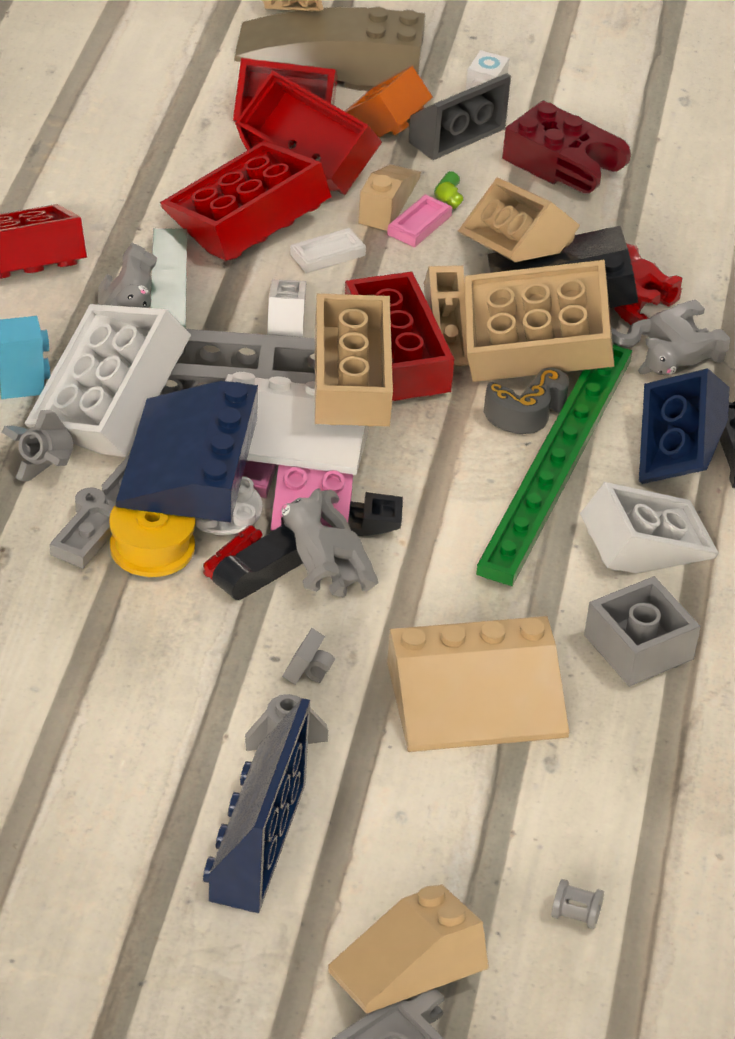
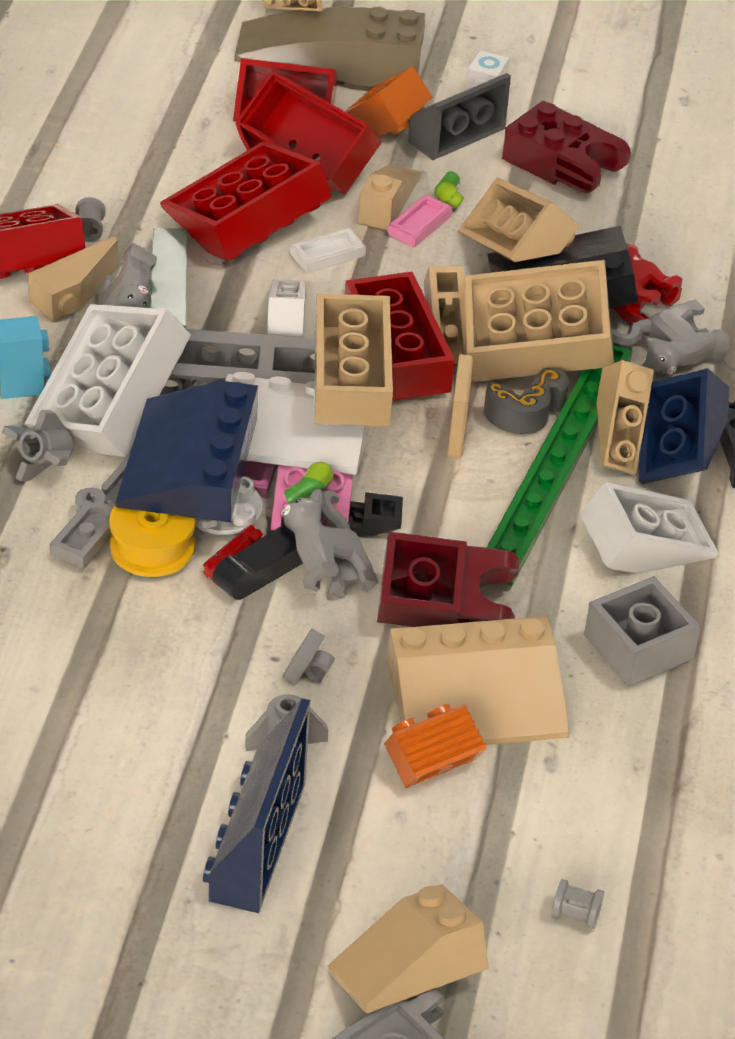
none -> tan slope [28,236,118,322]
none -> light grey bush [75,197,106,242]
none -> arm [284,462,333,503]
none -> dark red brick [377,531,520,627]
none -> orange brick [384,704,486,788]
none -> tan tile [448,354,474,458]
none -> tan slope [596,360,654,475]

